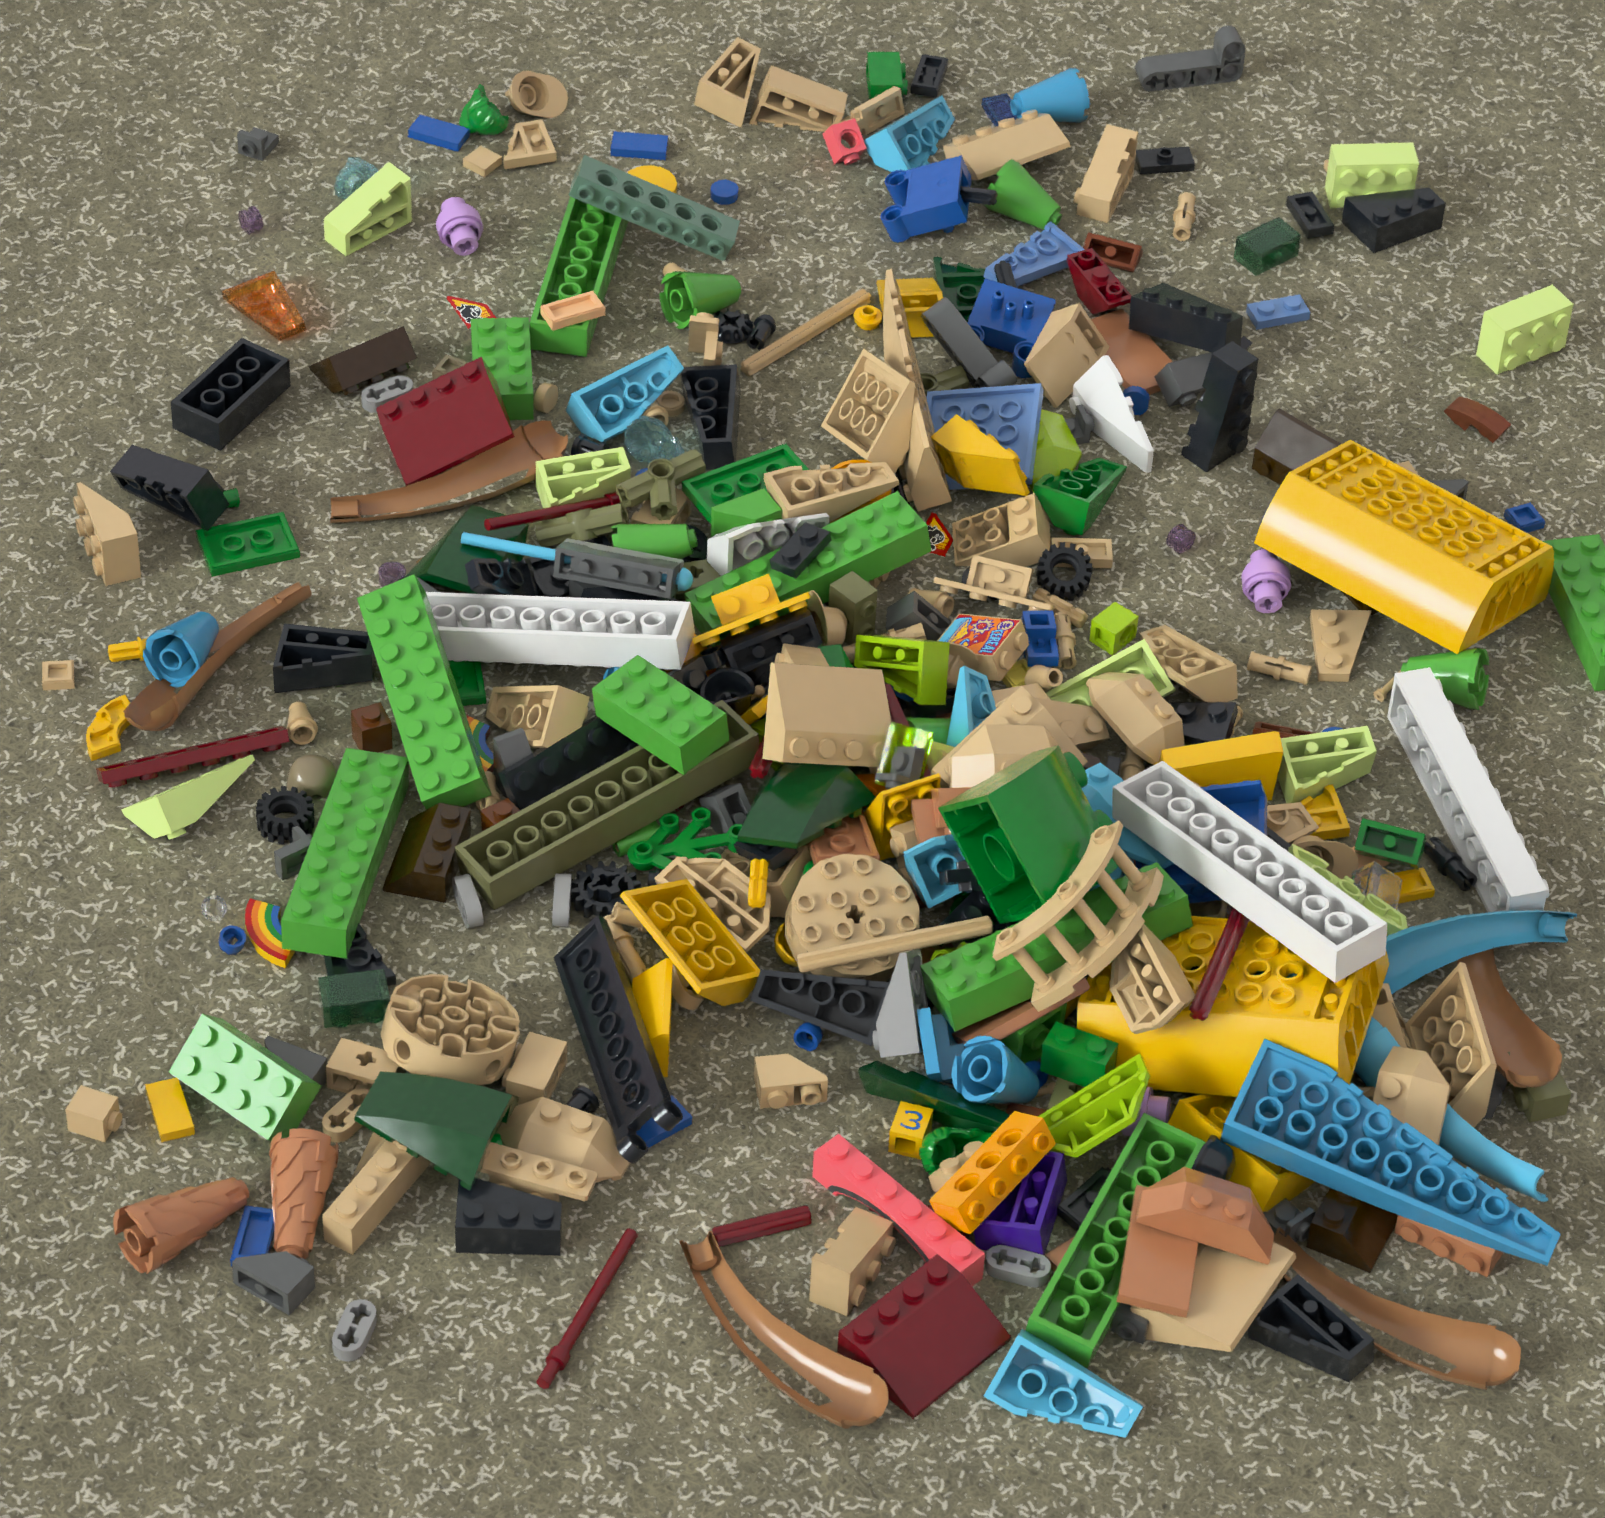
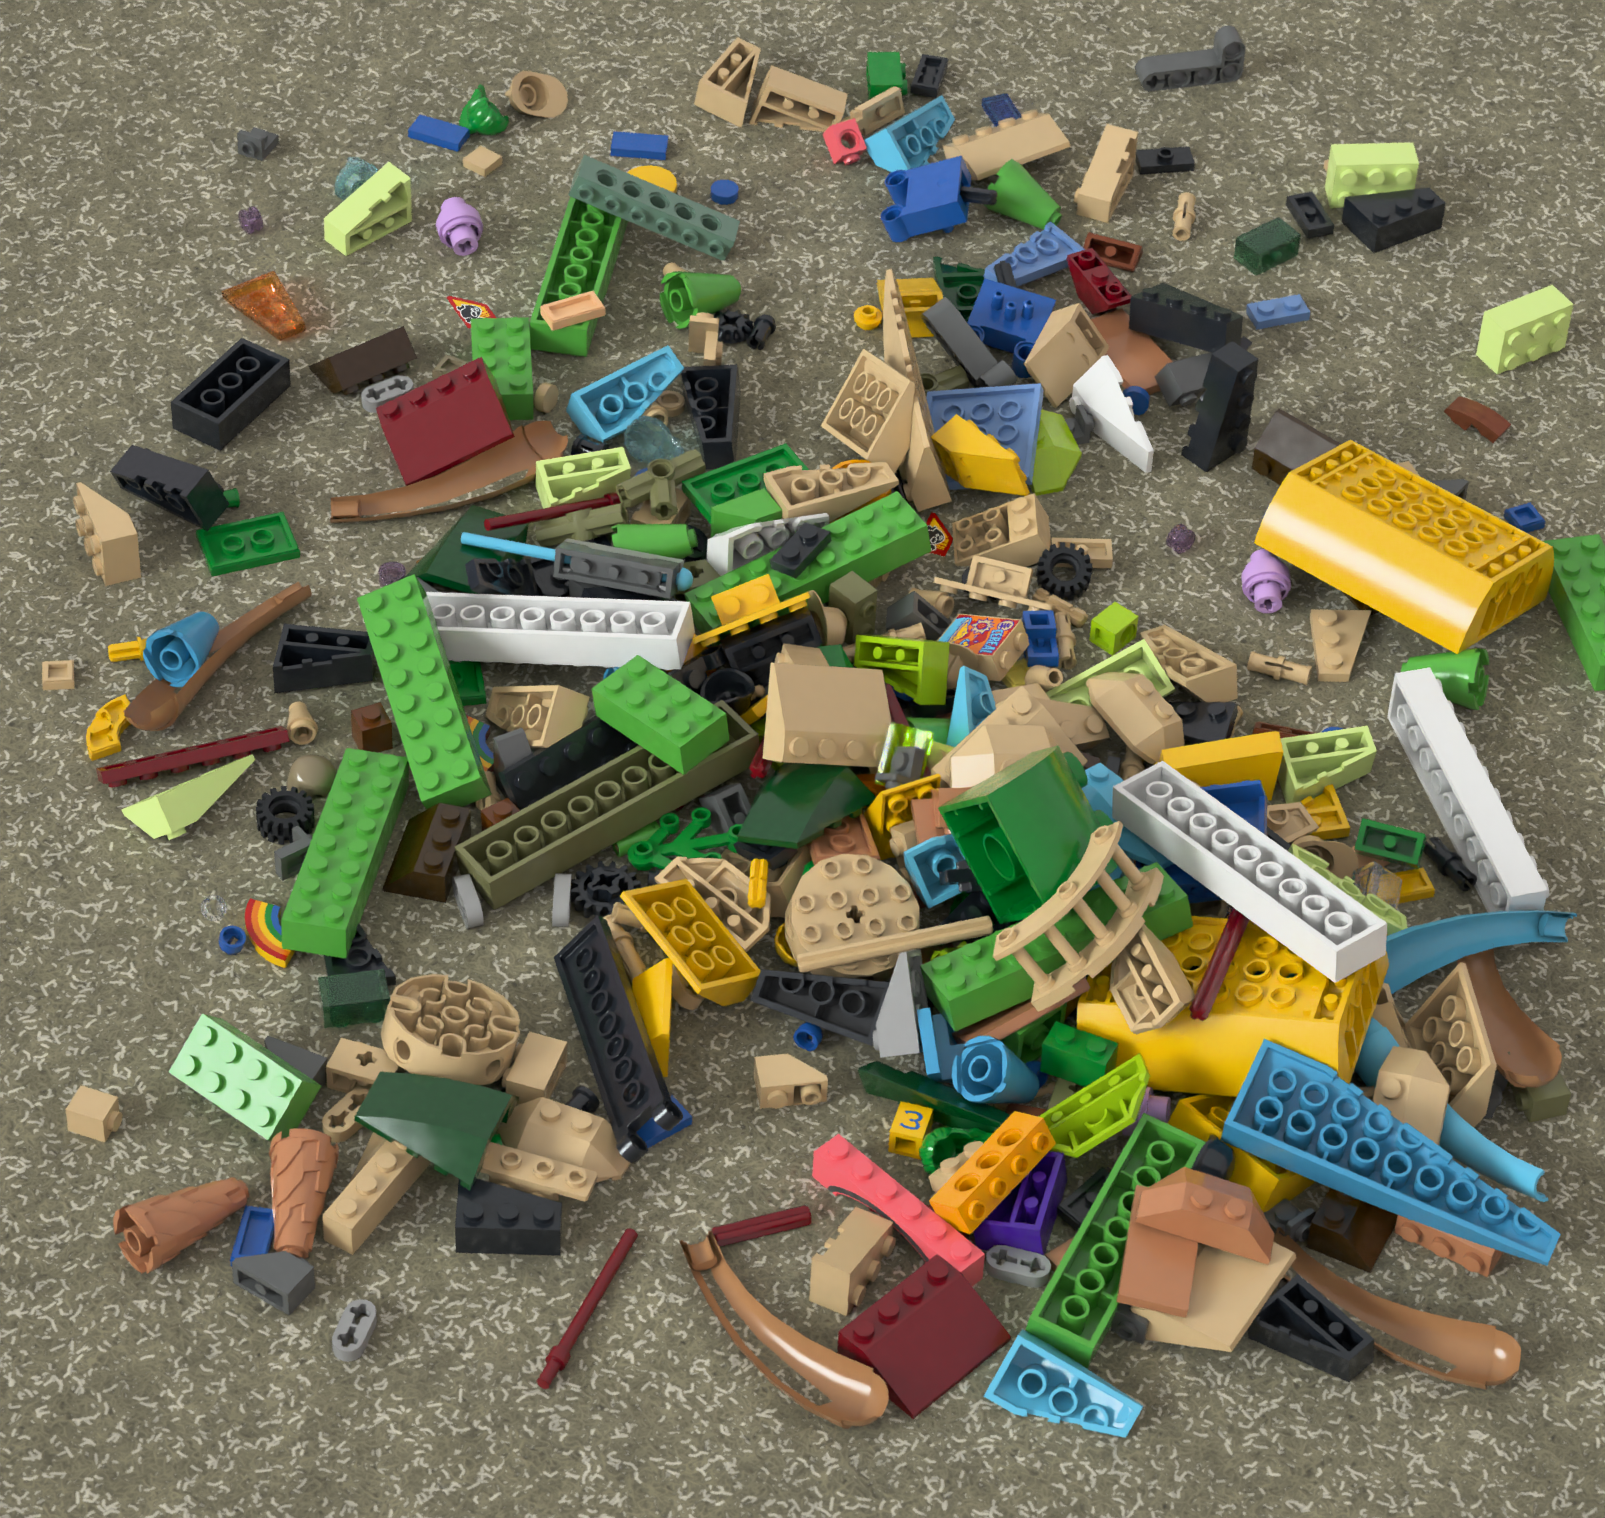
yellow tile [145,1078,195,1142] -> none
tan wing [504,119,556,169] -> none
tan axle [741,289,871,376] -> none
dark azure cone [1010,68,1090,123] -> none
green wedge [1033,458,1127,535] -> none
tan piece [1373,670,1401,702] -> none

